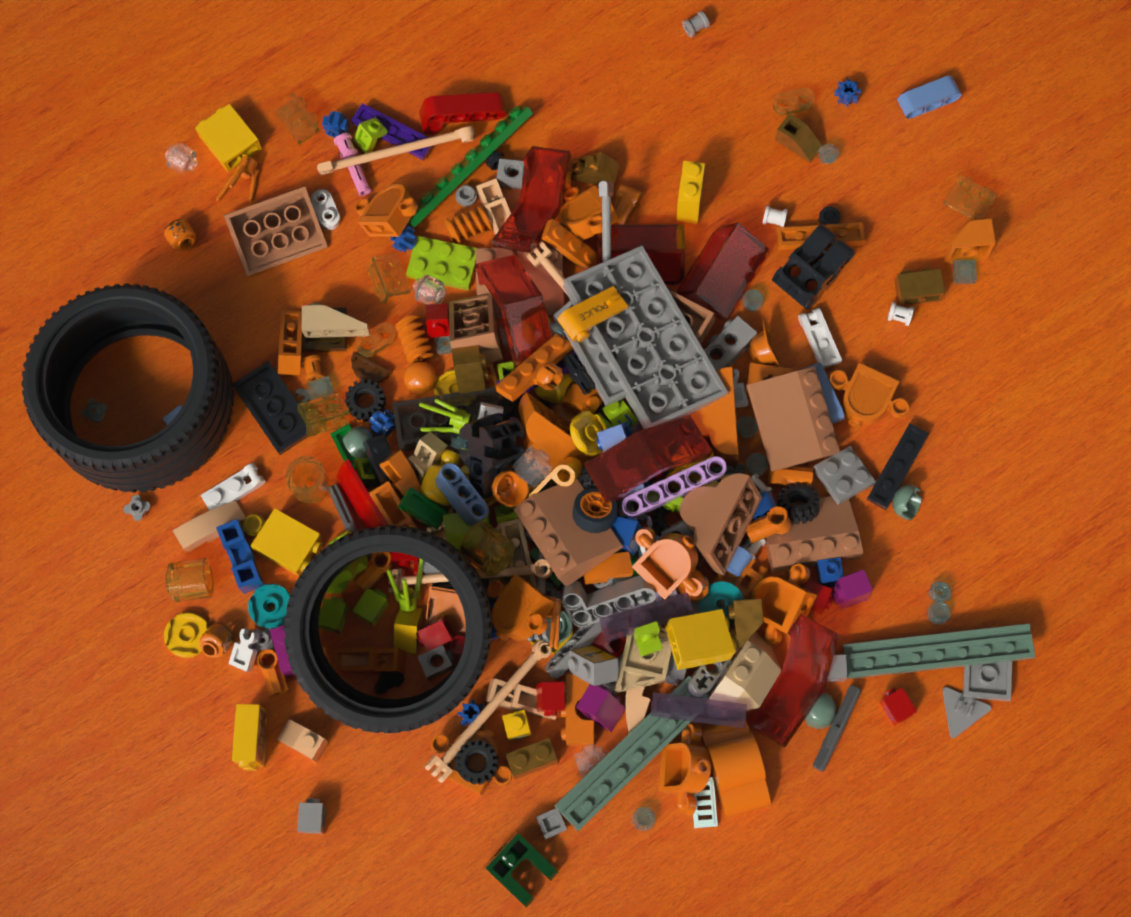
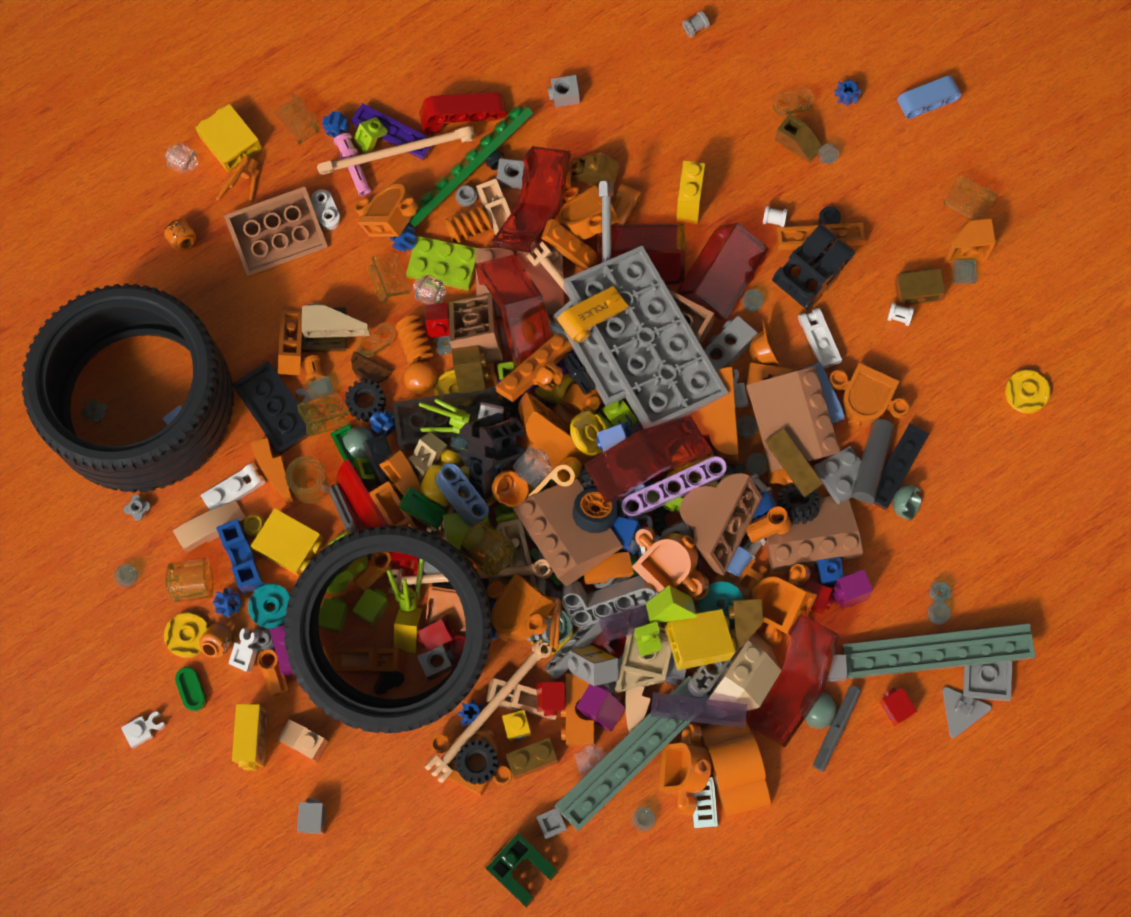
none -> clear light blue plate [114,564,137,587]
none -> white plate [121,712,166,749]
none -> green tile [175,667,207,712]
none -> blue gear [212,588,242,617]
none -> orange slope [250,438,295,504]
none -> light grey brick [548,75,580,107]
none -> lime slope [646,585,696,623]
none -> pearl gold tile [765,428,823,497]
none -> dark grey brick [851,419,895,505]
none -> yellow tile [1005,369,1050,414]

